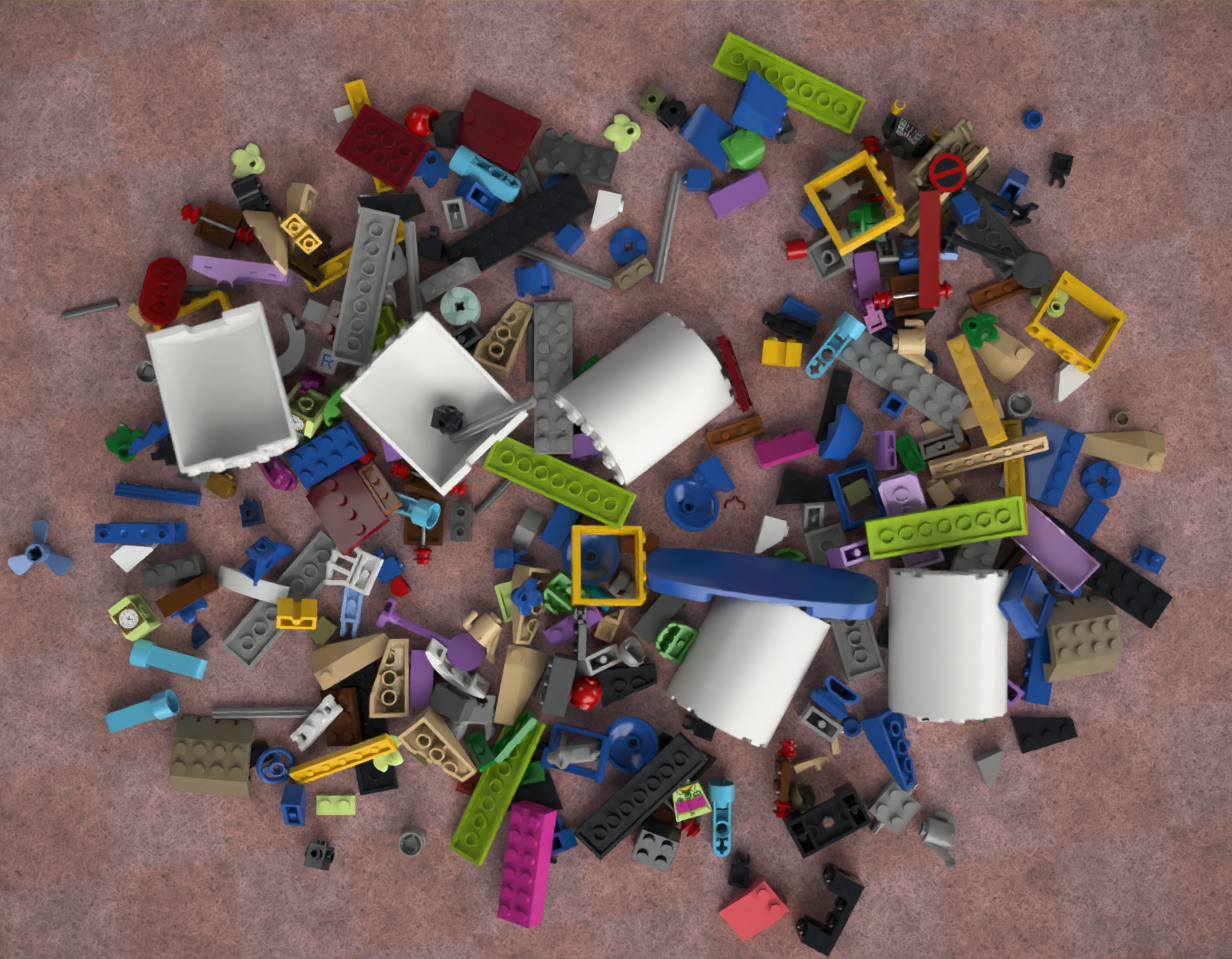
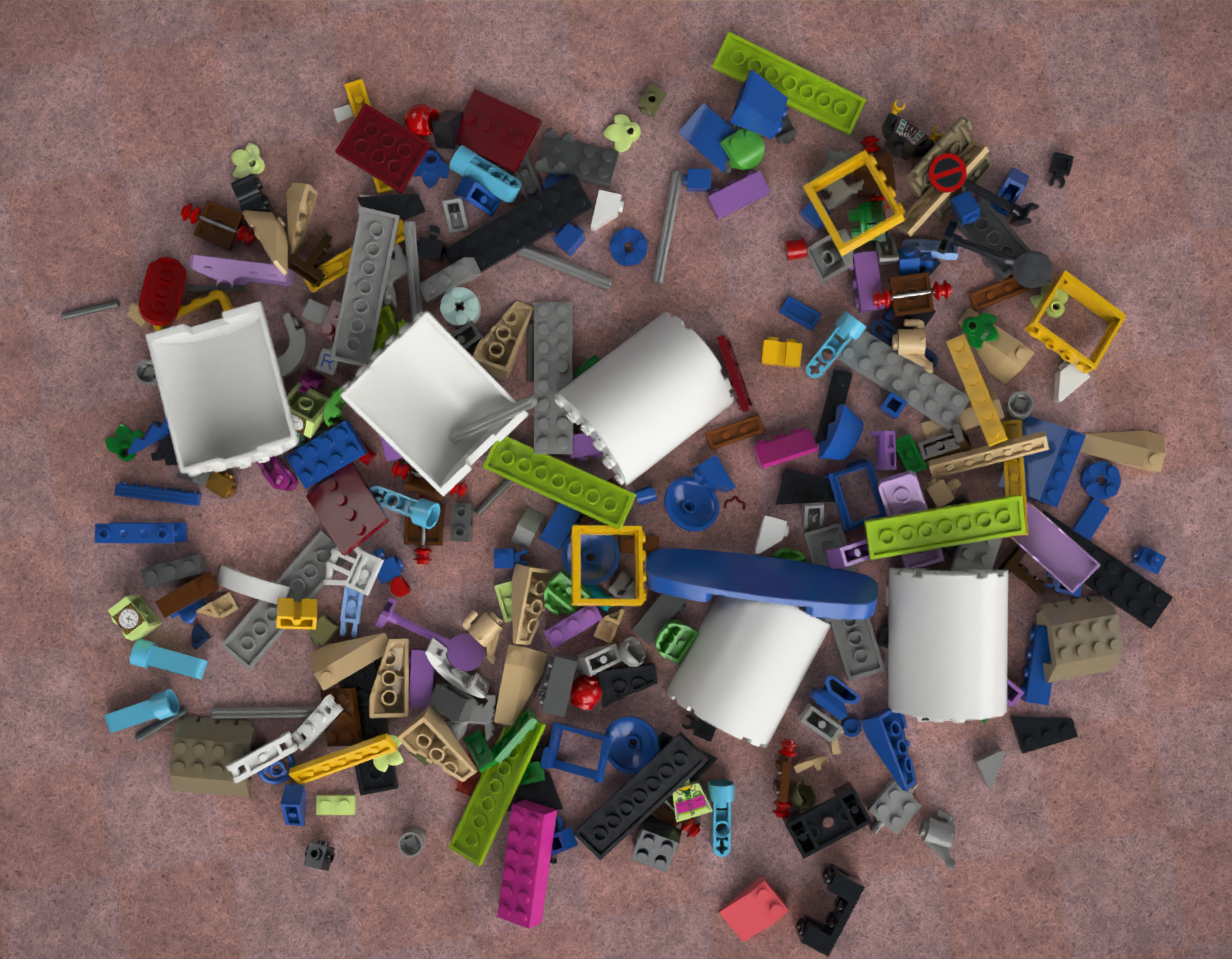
medium blue piece [8,520,73,576] -> none
white slope [110,543,159,573] -> none
dark blue brick [239,498,266,528] -> none
blue piece [239,536,294,586] -> none
yellow slope [280,211,323,255] -> none
dark orange tile [358,460,403,516] -> none
black brick [430,405,464,435] -> none
blue plate [511,578,543,616] -> none
blue brick [513,262,556,298] -> none
light grey animal [547,738,603,770] -> none
black hinge [573,605,587,661] -> none
dark tan plate [612,254,654,292] -> none
black brick [657,98,687,132] -> none
black plate [727,852,750,889] -> none
black hinge [762,312,817,345] -> none
olive brick [841,478,872,506] -> none
magenta plate [861,297,887,334] -> none
red tile [919,190,940,308] -> none
blue piece [998,562,1057,639] -> none
blue plate [1023,110,1043,130] -> none
dark tan plate [1110,410,1131,429] -> none
none -> dark grey bar [135,707,188,742]
none -> tan slope [196,592,240,618]
none -> white plate [226,731,298,783]
none -> blue brick [635,485,658,506]

